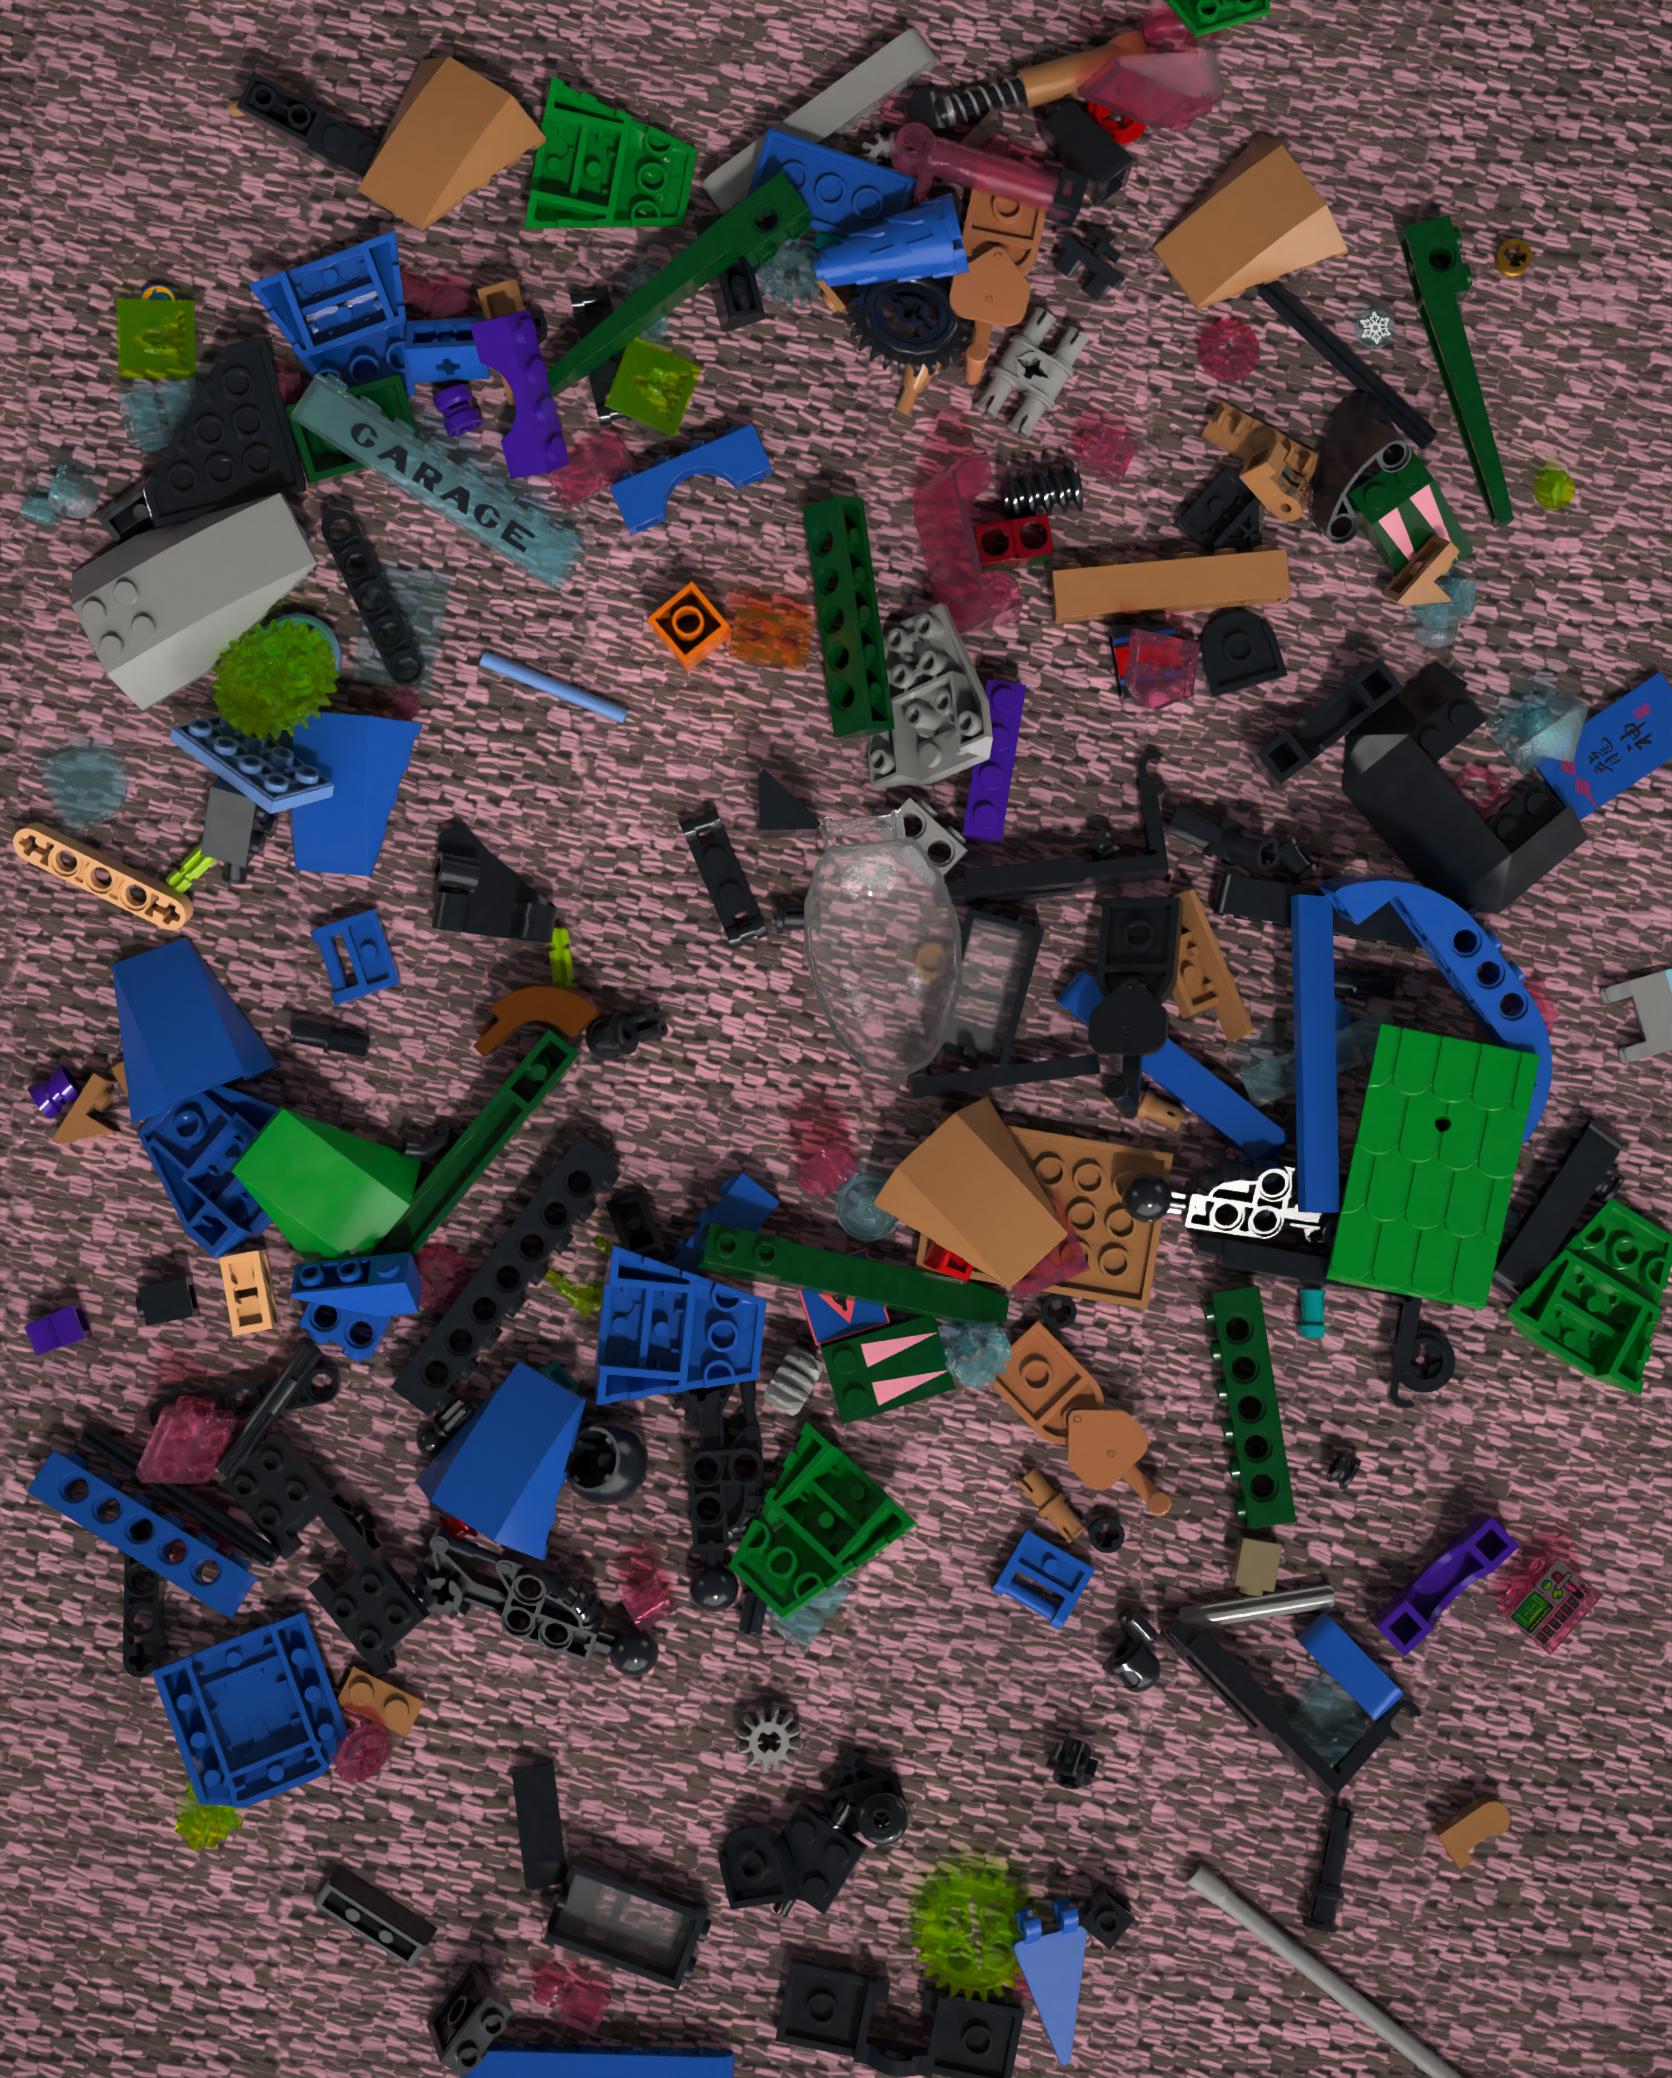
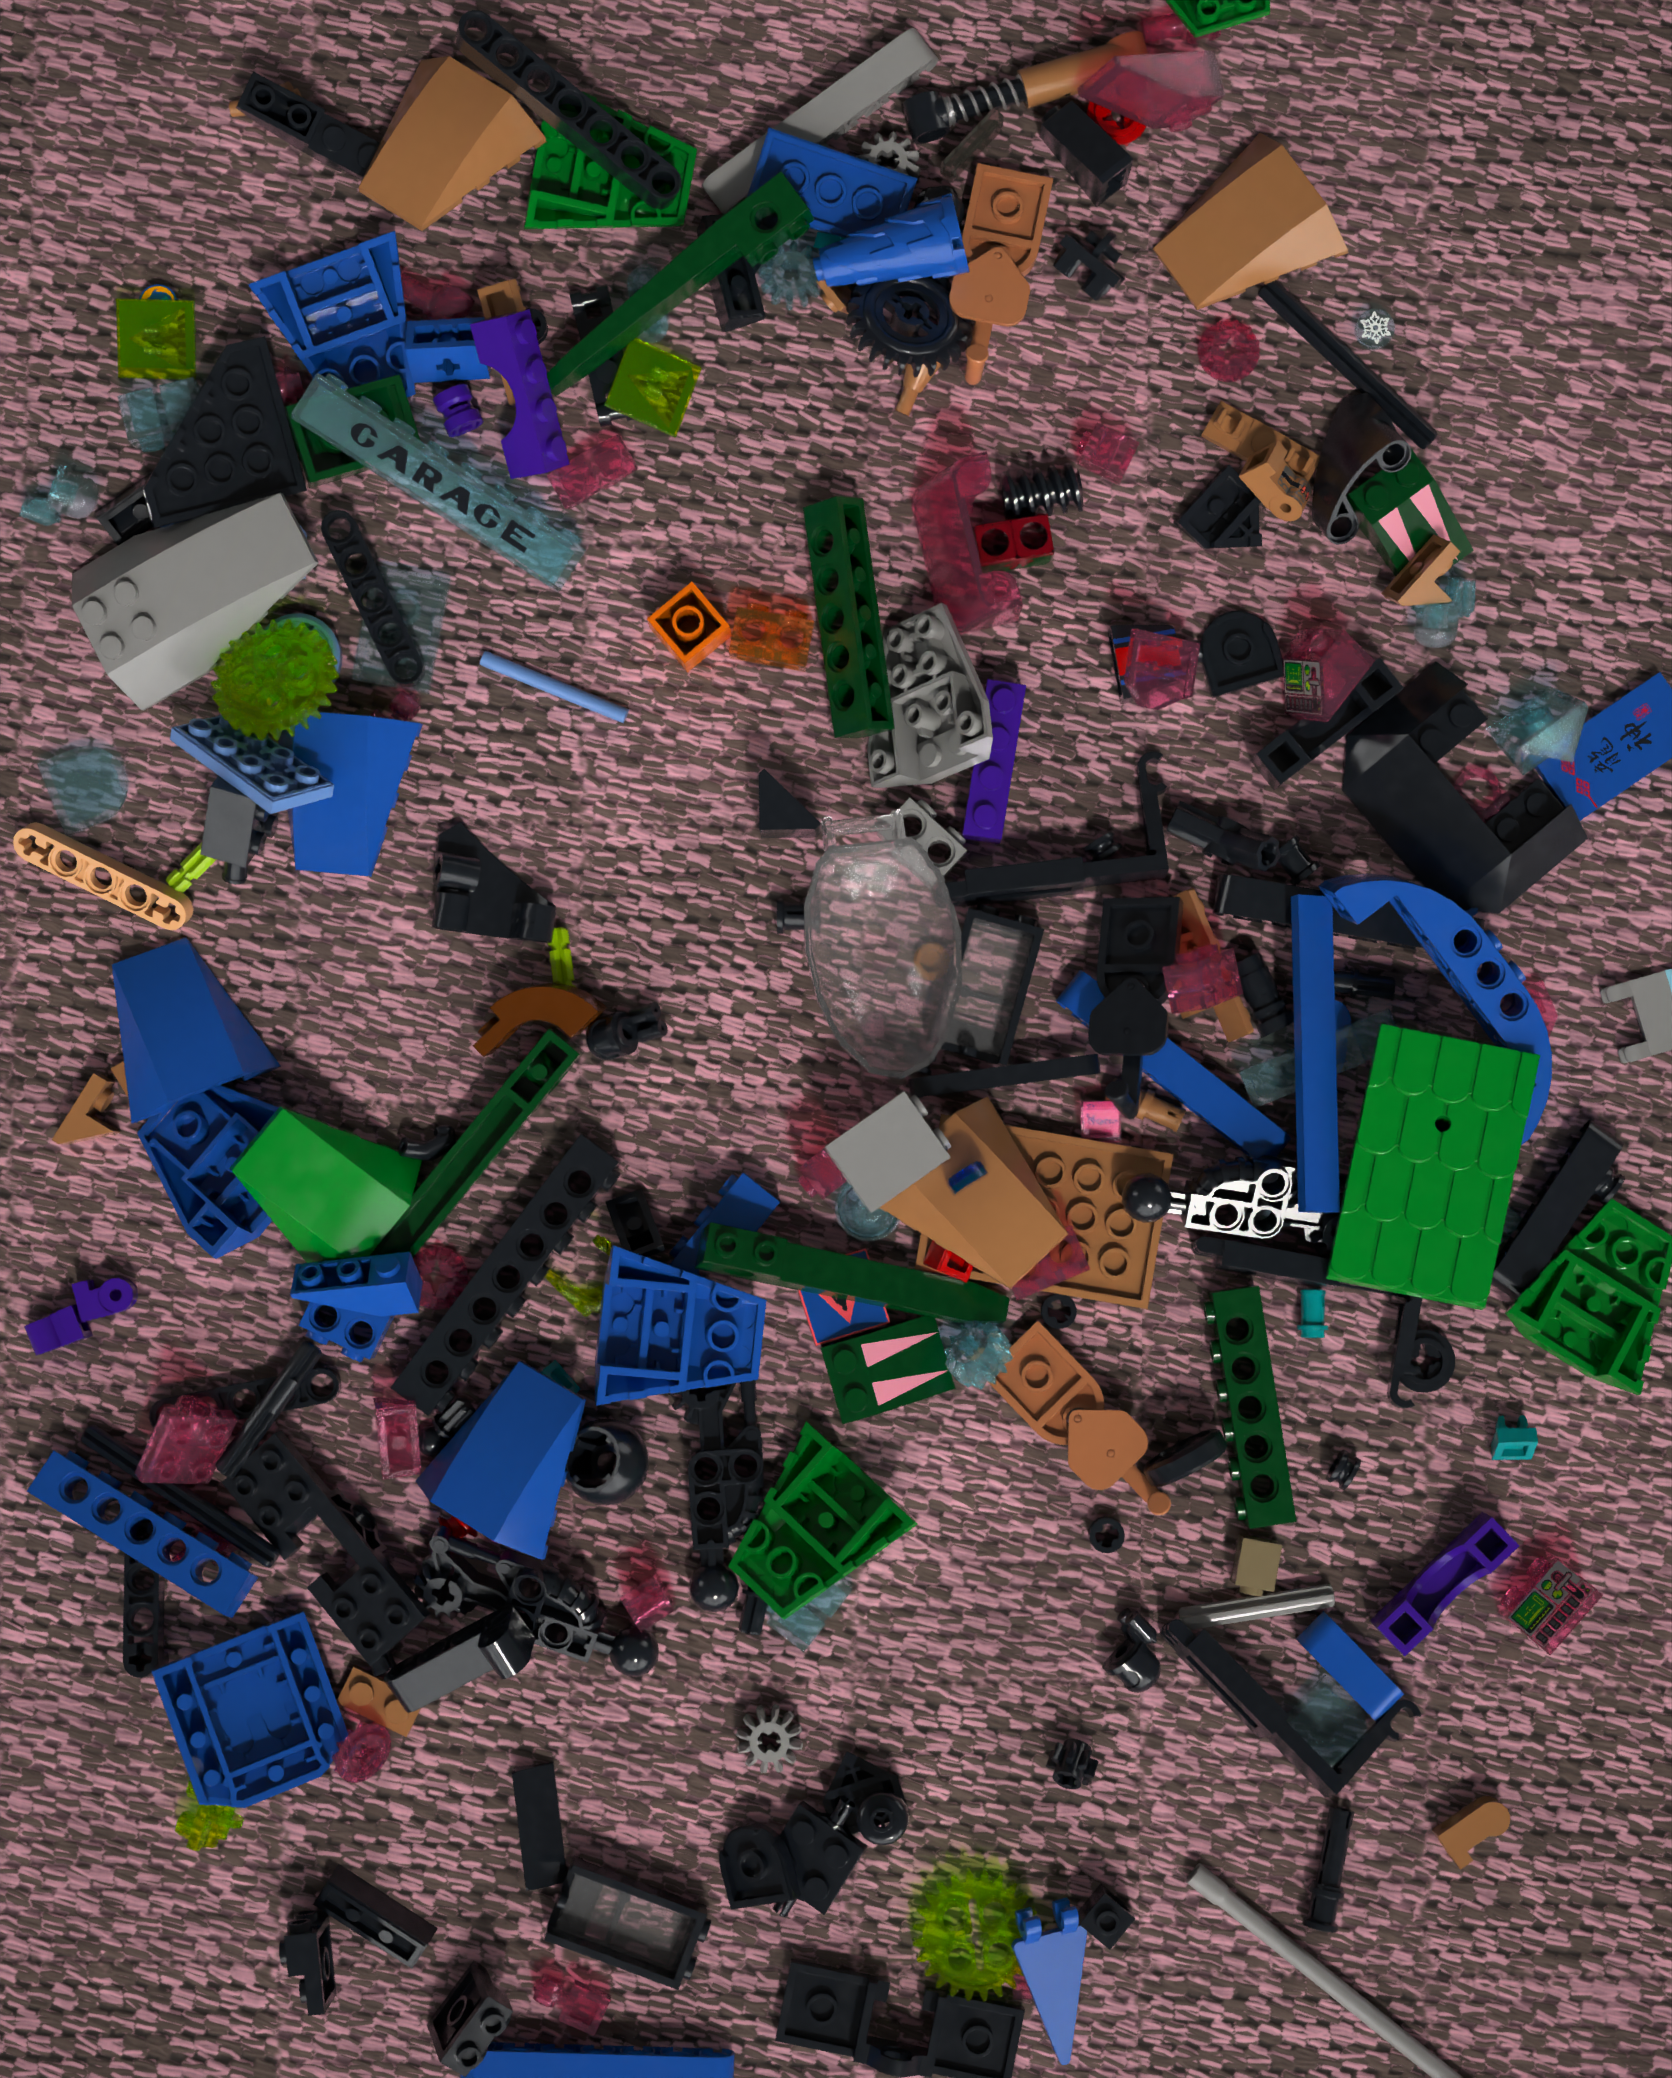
dark purple wheel [28,1065,82,1119] -> none
black brick [136,1277,200,1326] -> none
light nougat brick [219,1249,280,1336] -> none
black axle [290,1018,370,1058] -> none
blue plate [310,909,402,1006] -> none
blue arch [610,424,772,536] -> none
black plate [679,806,769,950] -> none
light grey gear [764,1346,823,1416] -> none
clear pink piece [890,122,1089,227] -> none
light grey pin [974,307,1089,439] -> none
blue plate [991,1528,1095,1630] -> none
medium nougat pin [1016,1467,1087,1544] -> none
medium nougat brick [1050,545,1291,624] -> none
dark green piece [1398,215,1514,528] -> none
pearl gold bush [1494,238,1532,277] -> none
clear neon green tile [1534,470,1575,511] -> none
none -> dark purple leg [71,1277,138,1322]
none -> black plate [279,1910,337,2016]
none -> clear pink slope [373,1397,422,1480]
none -> black beam [384,1605,535,1713]
none -> black beam [455,10,681,209]
none -> light grey brick [824,1091,952,1214]
none -> clear blue tile [946,1161,988,1196]
none -> clear pink tile [1080,1101,1122,1143]
none -> black wheel [1143,1429,1228,1487]
none -> clear pink brick [1162,944,1243,1014]
none -> black axle [1231,952,1294,1038]
none -> clear pink slope [1283,628,1375,722]
none -> teal tile [1491,1415,1538,1460]

